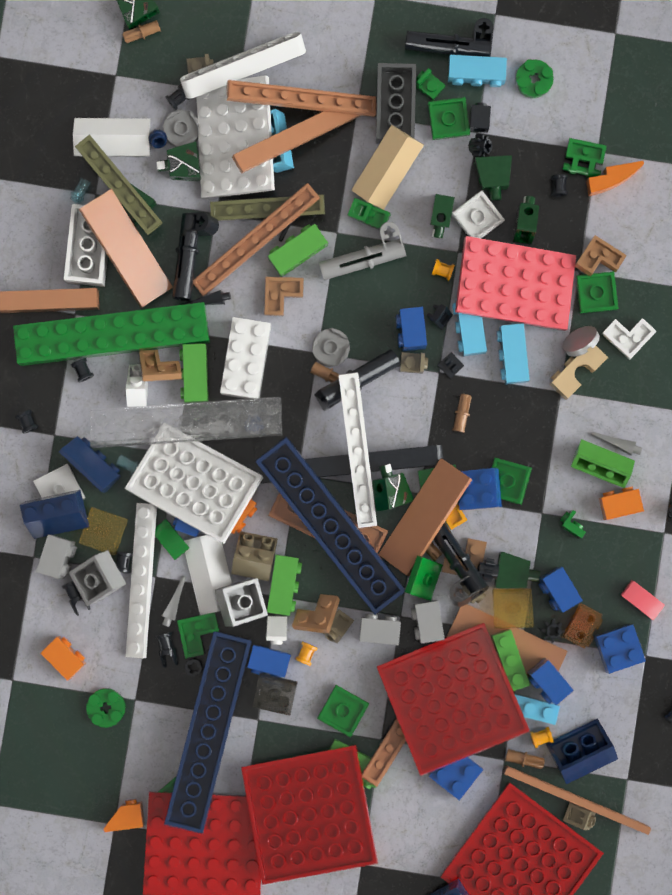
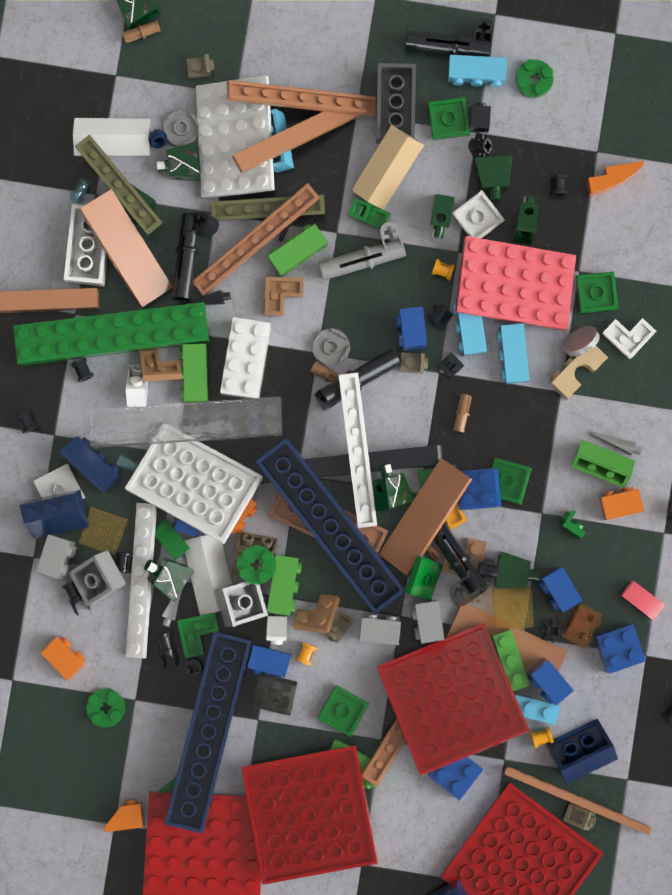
black piece [165,84,190,110] -> none
white beam [180,32,306,98] -> none
green bracket [416,68,445,101] -> none
medium nougat axle [505,749,545,769] -> none
green plate [562,138,607,178] -> none
medium nougat plate [574,235,627,277] -> none
none -> torso [144,556,194,602]
none -> green plate [237,545,276,585]

